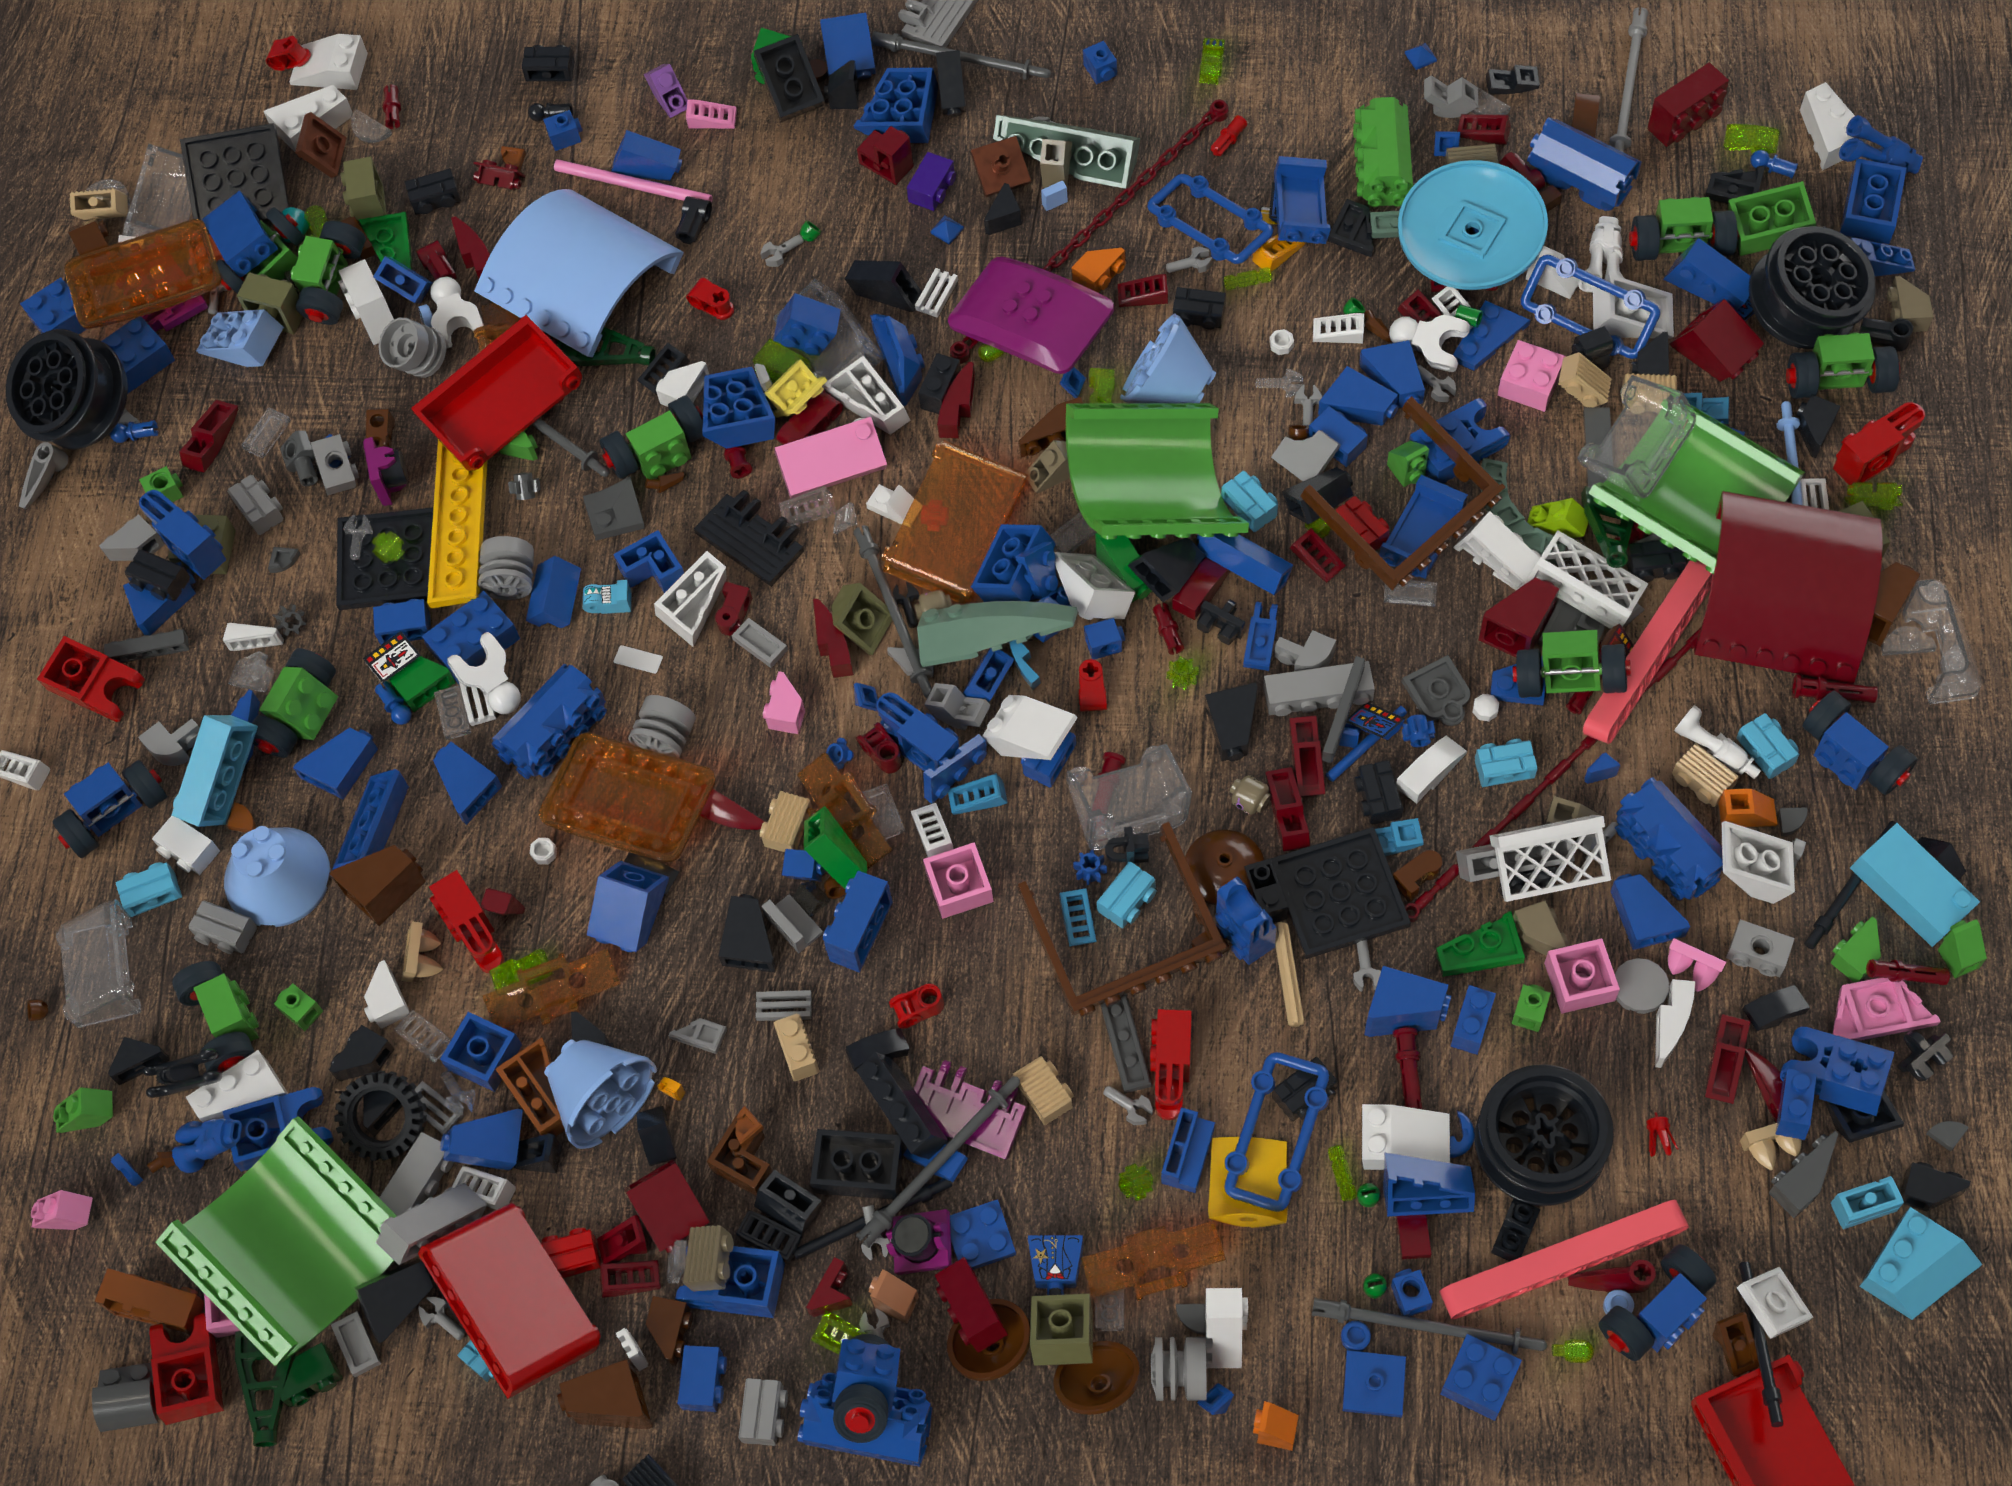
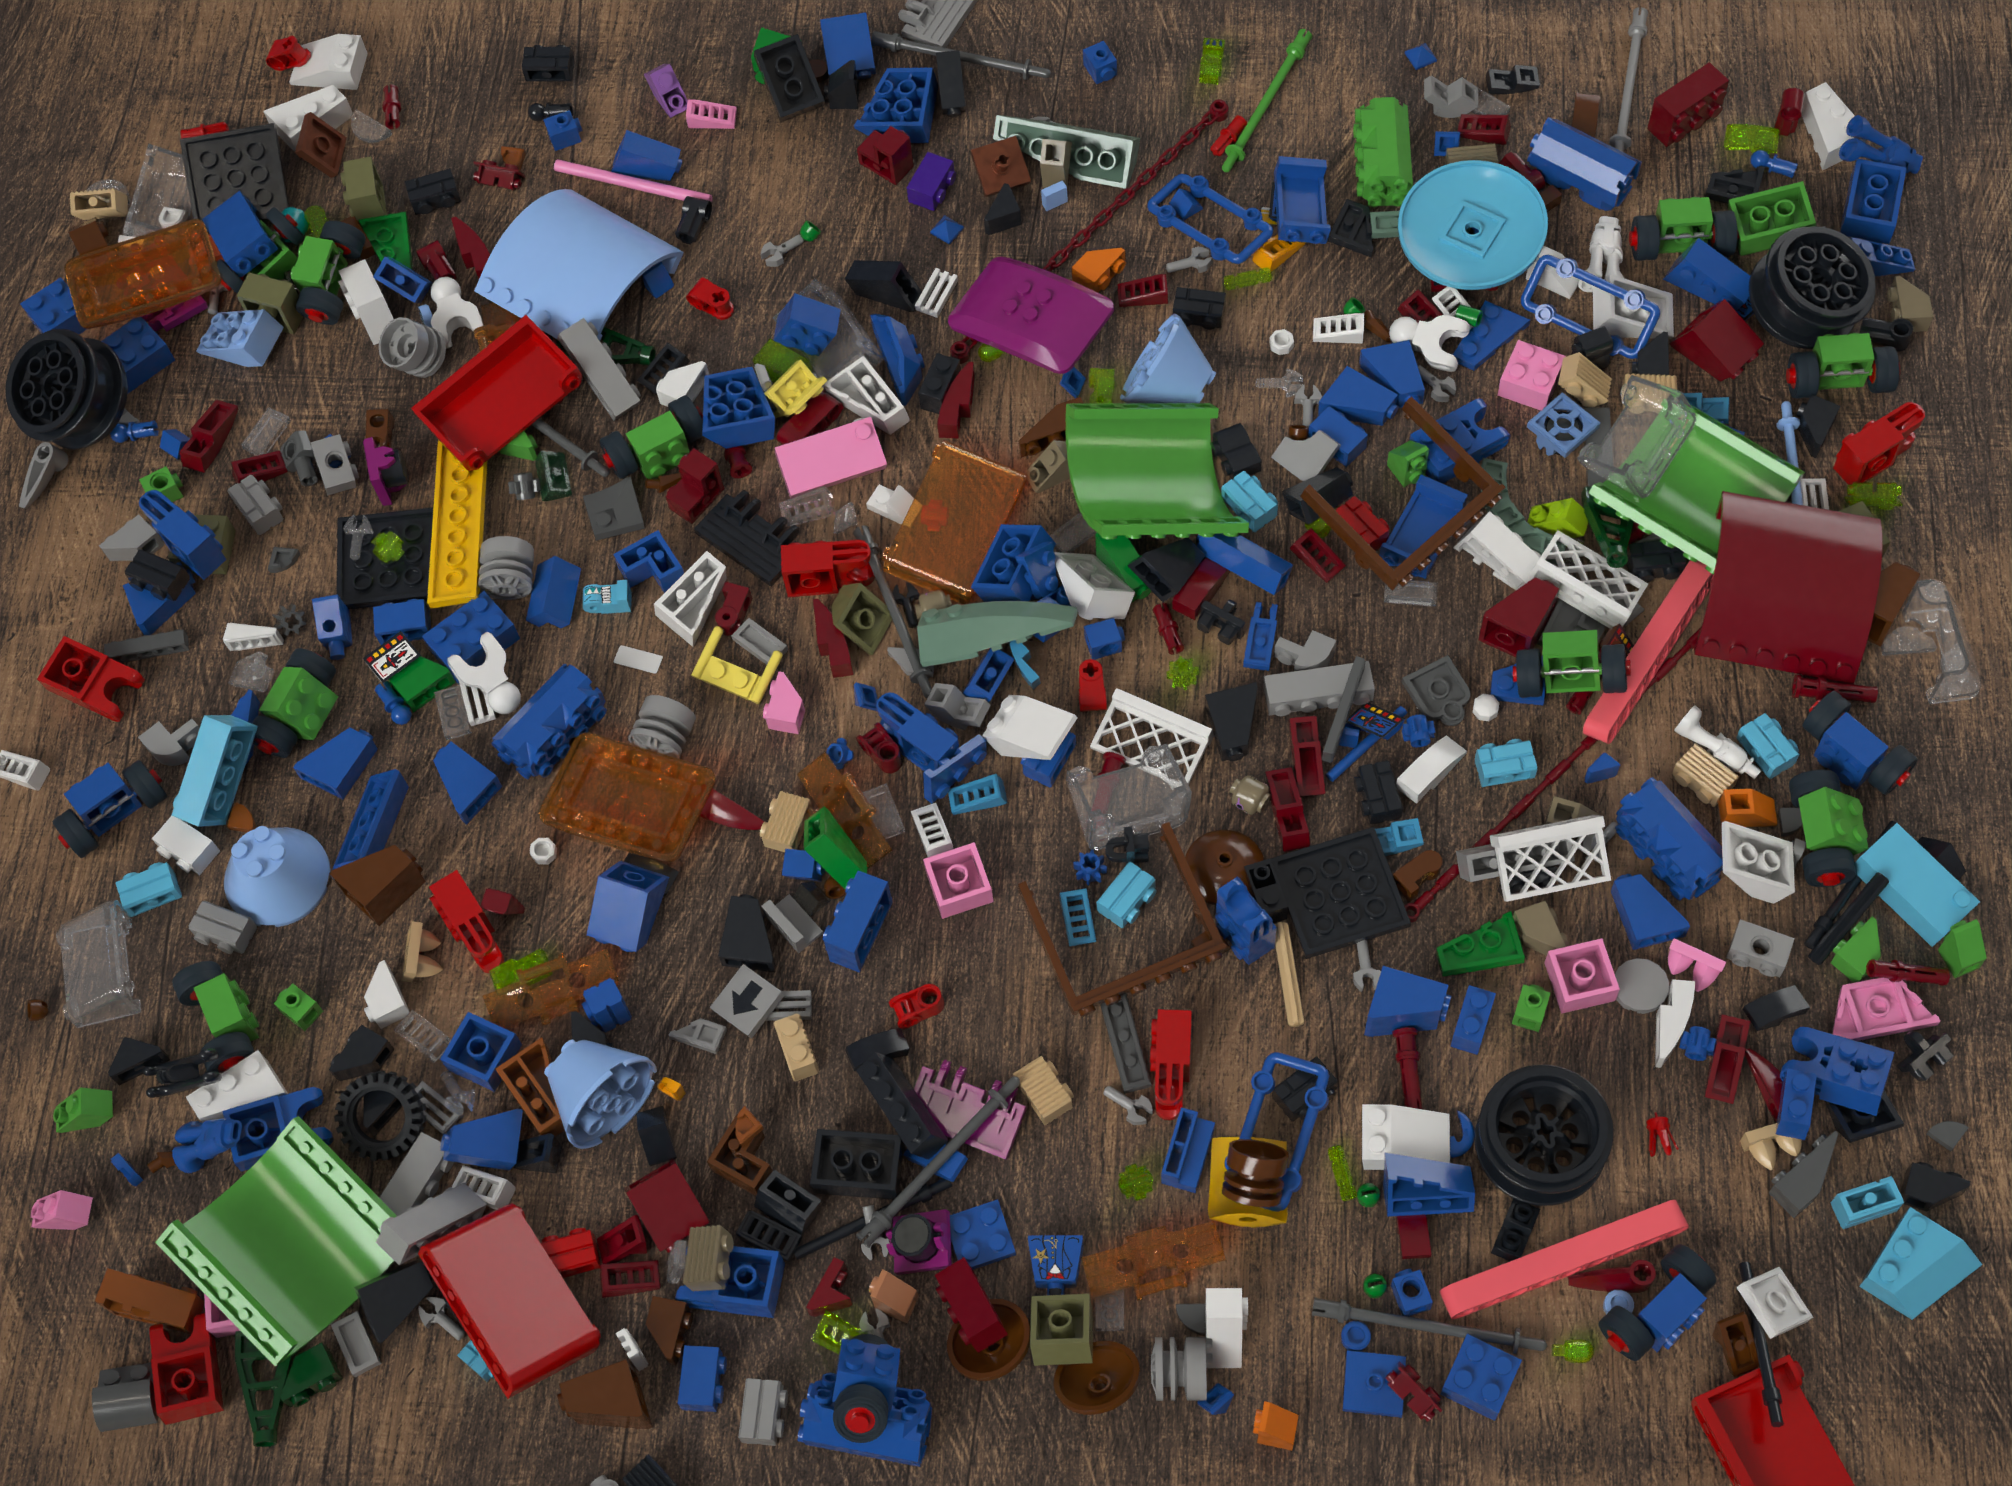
none -> white tile [159,207,188,232]
none -> blue slope [159,429,190,460]
none -> red axle [180,122,229,139]
none -> dark red slope [231,450,288,484]
none -> blue torso [312,595,352,660]
none -> clear green slope [535,451,572,501]
none -> light grey brick [557,318,641,421]
none -> blue brick [581,978,632,1033]
none -> blue slope [642,261,674,298]
none -> dark red brick [665,448,724,524]
none -> light yellow plate [691,626,783,704]
none -> light grey tile [710,964,785,1039]
none -> red brick [781,540,875,597]
none -> white fence [1090,688,1214,789]
none -> blue slope [1169,188,1203,221]
none -> black brick [1210,423,1262,480]
none -> bright green bar [1222,29,1312,173]
none -> reddish brown wheel [1222,1139,1289,1207]
none -> dark red hinge [1385,1361,1442,1422]
none -> medium blue piece [1527,392,1600,458]
none -> blue gear [1679,1026,1717,1061]
none -> dark red piece [1774,88,1805,136]
none -> brick [1789,770,1869,887]
none -> black axle [1808,872,1889,965]

